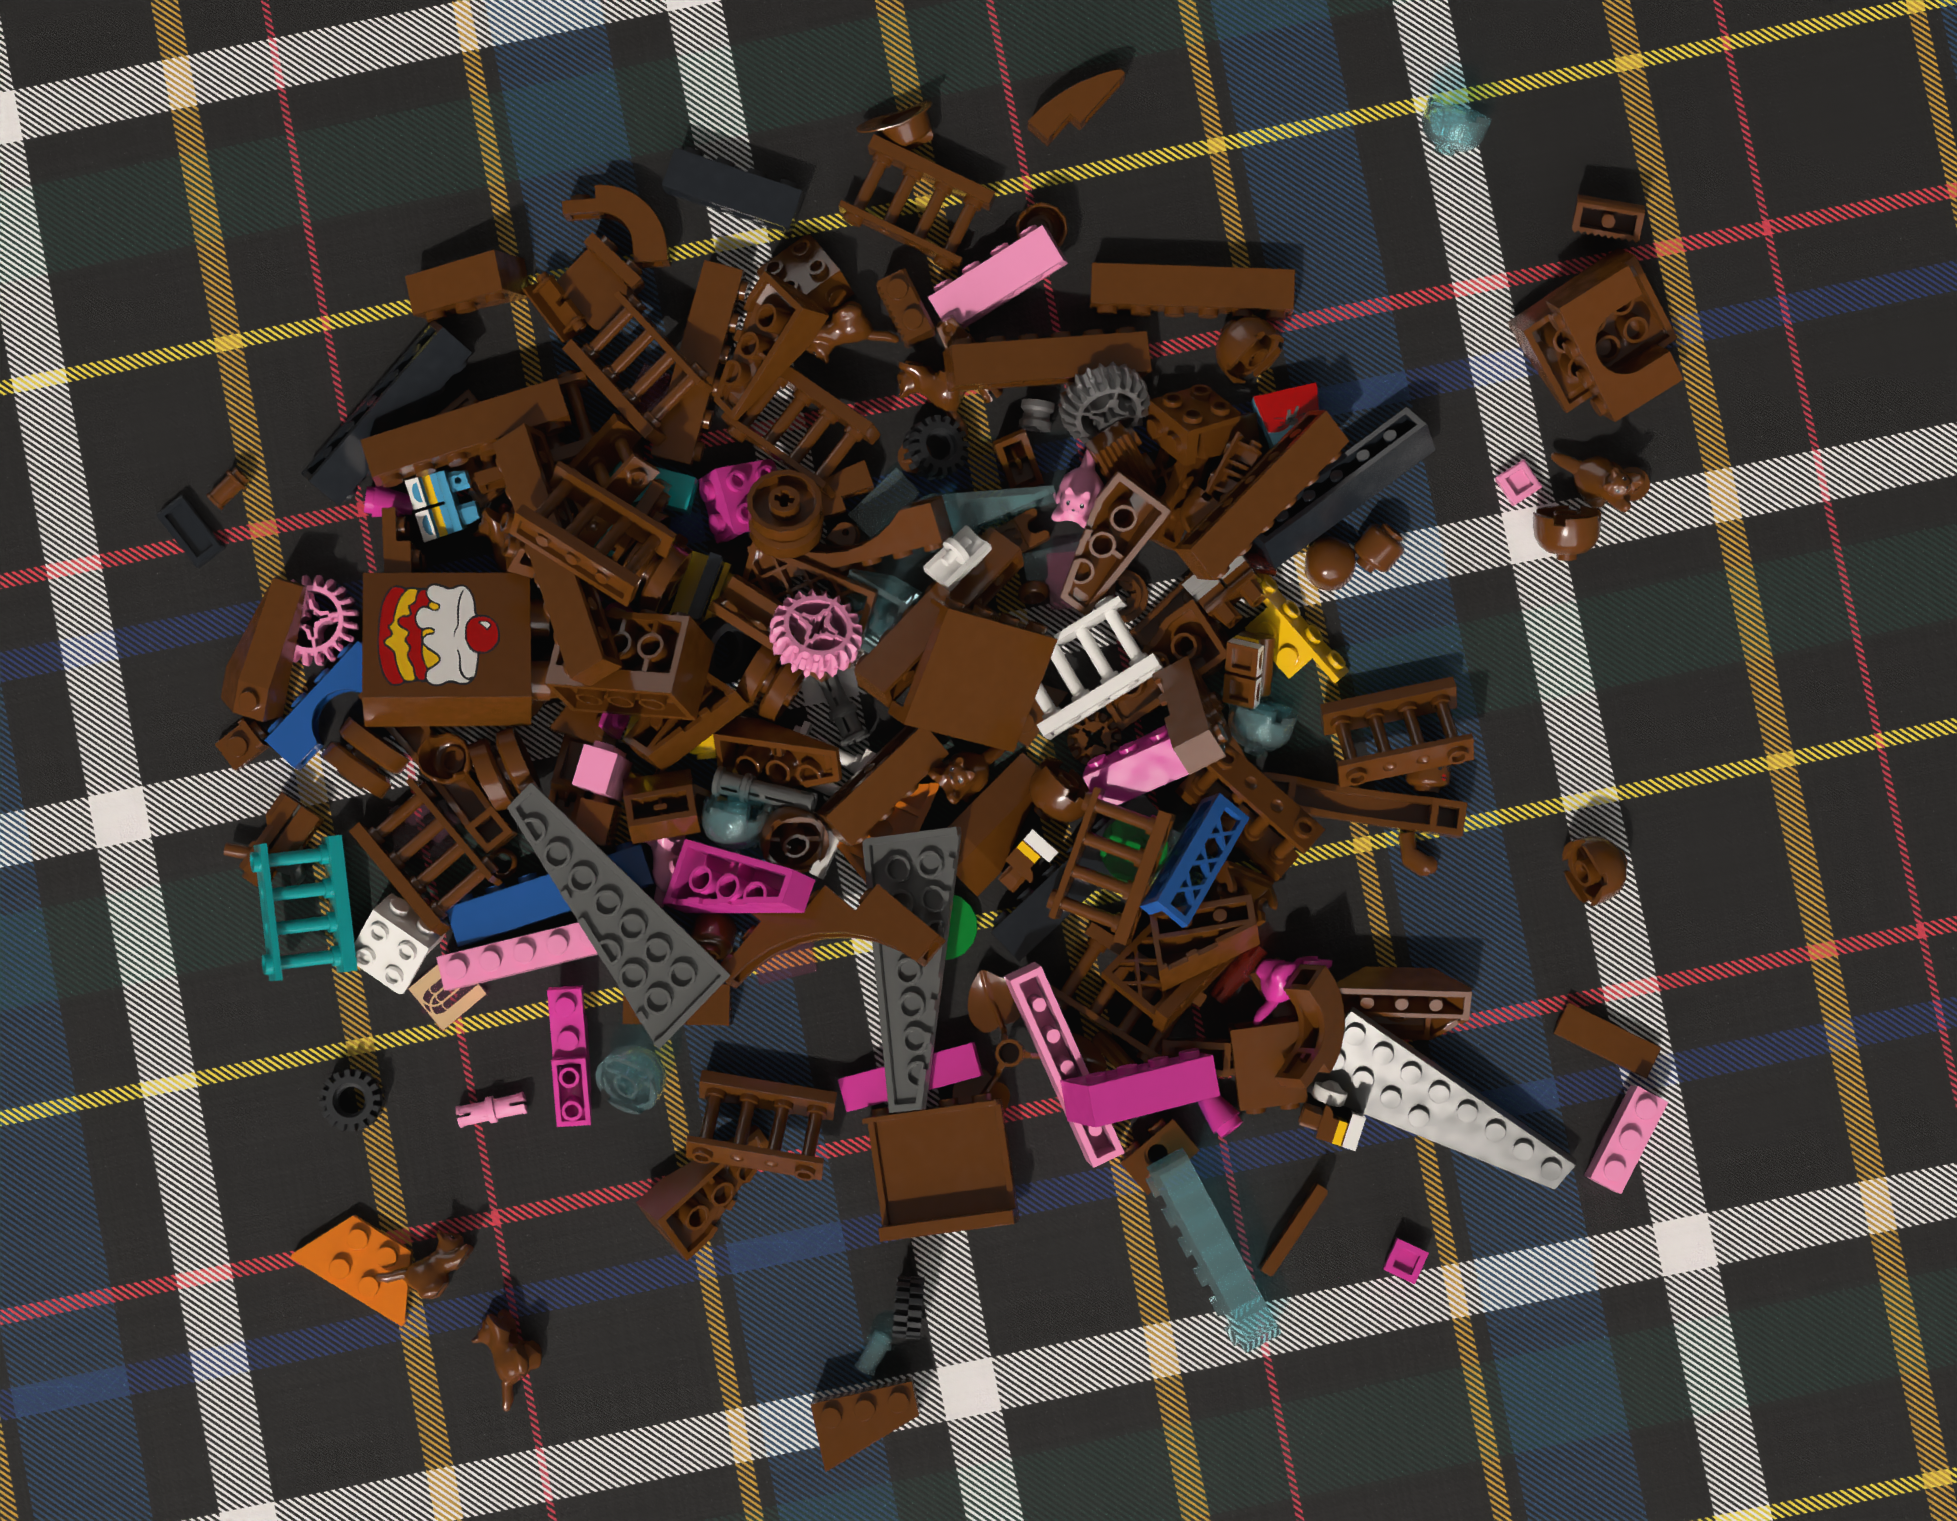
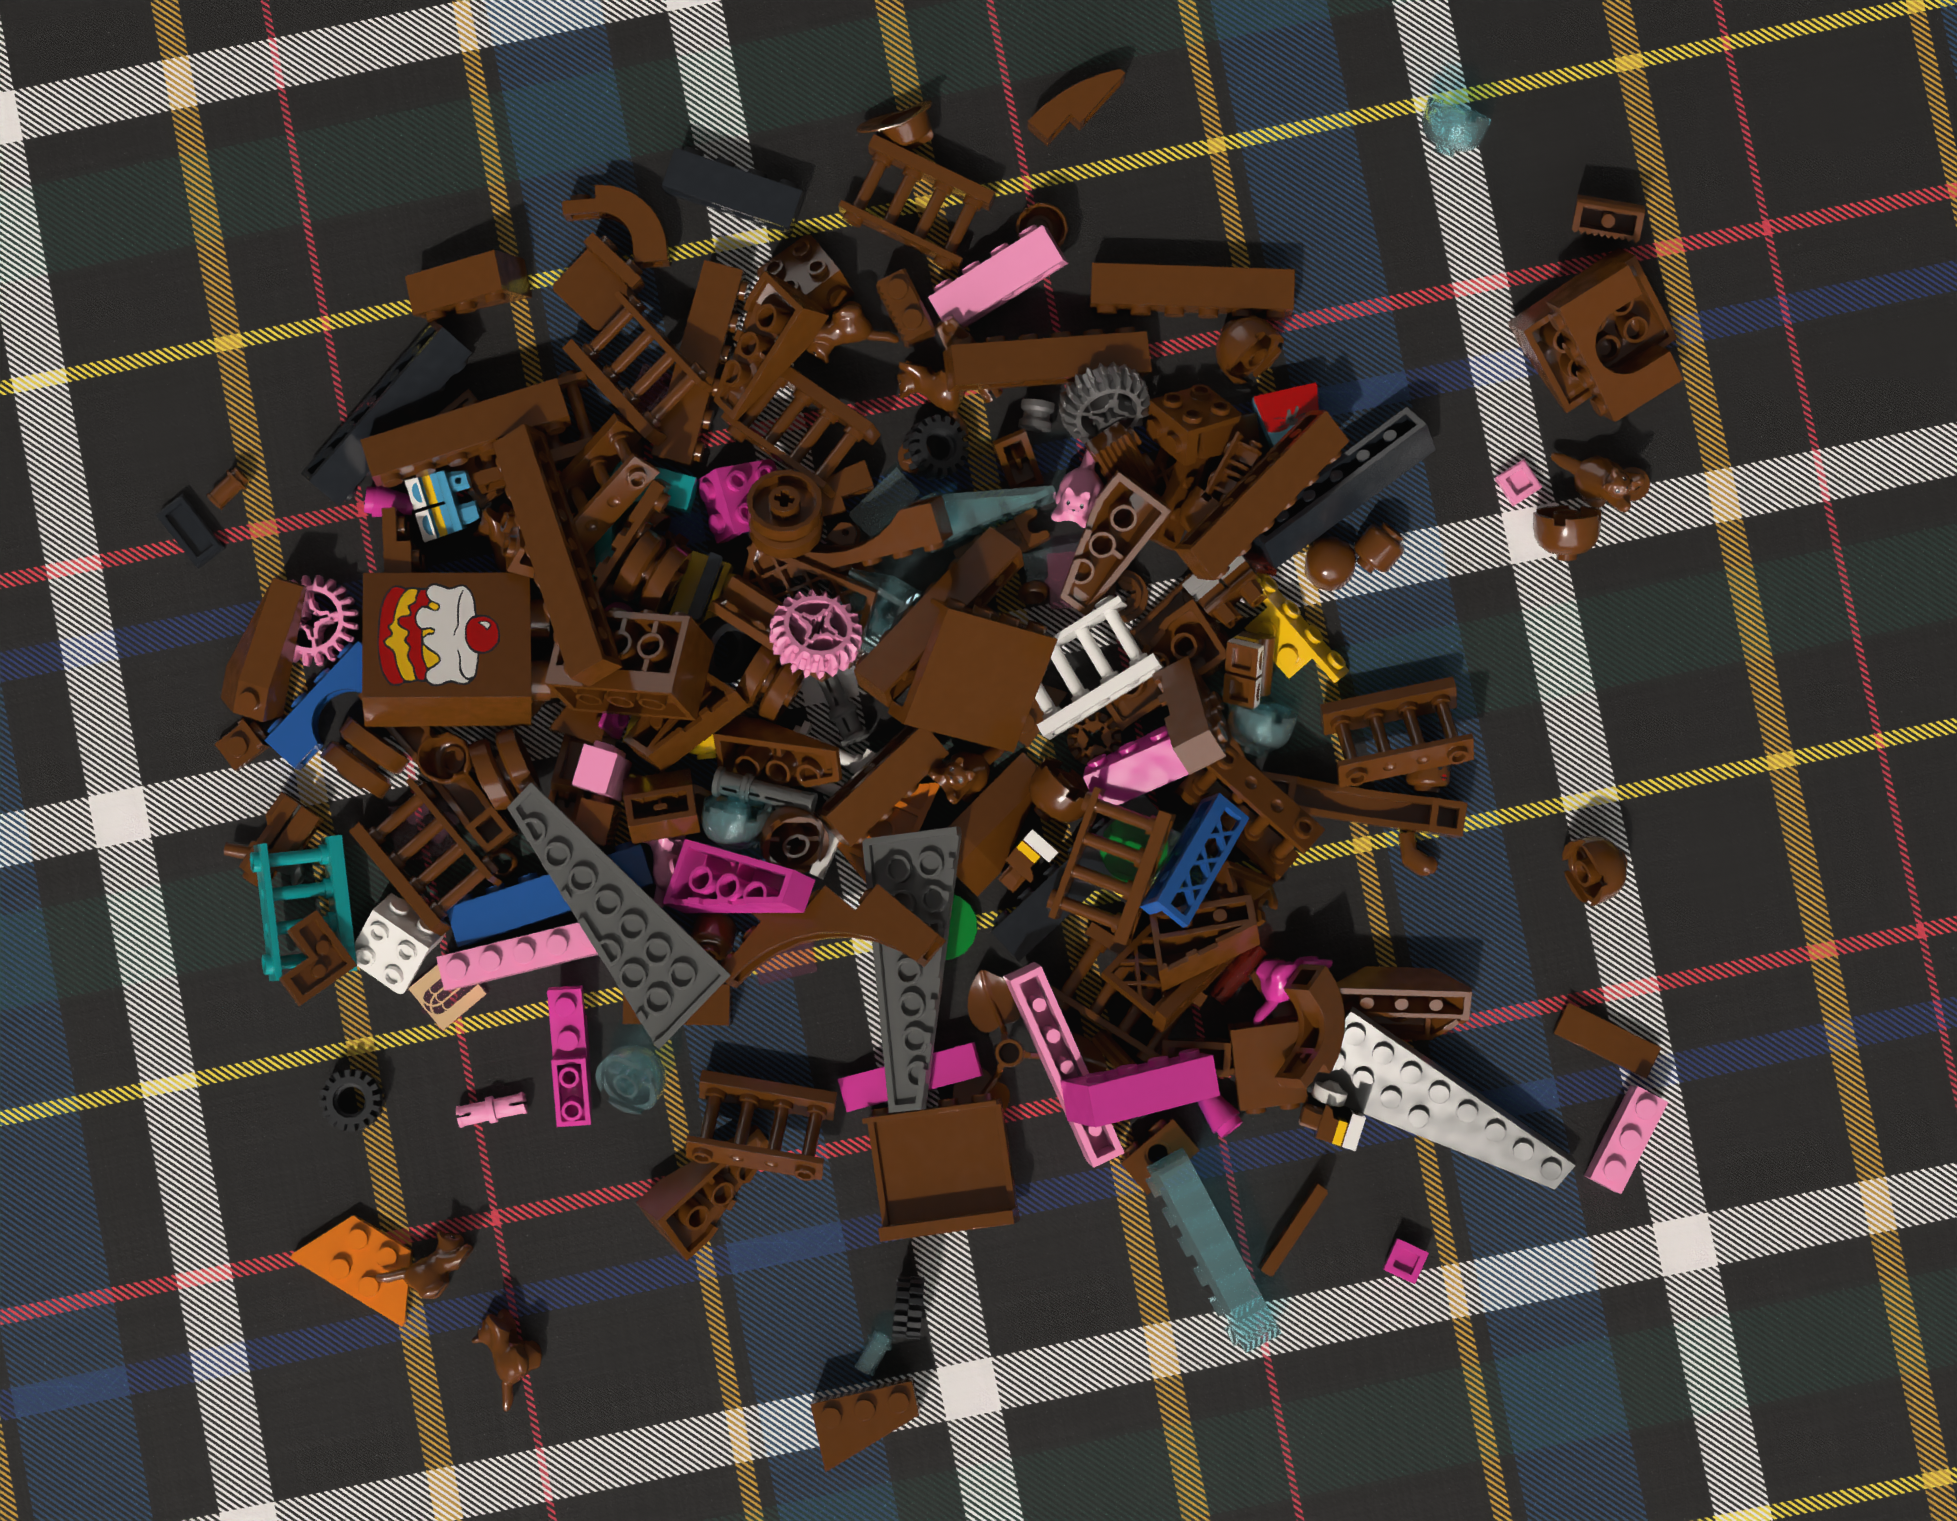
reddish brown fence [509,461,677,607] -> none
reddish brown hinge [523,271,587,343] -> none
white hips [923,525,992,591] -> none
none -> reddish brown plate [279,910,357,1006]

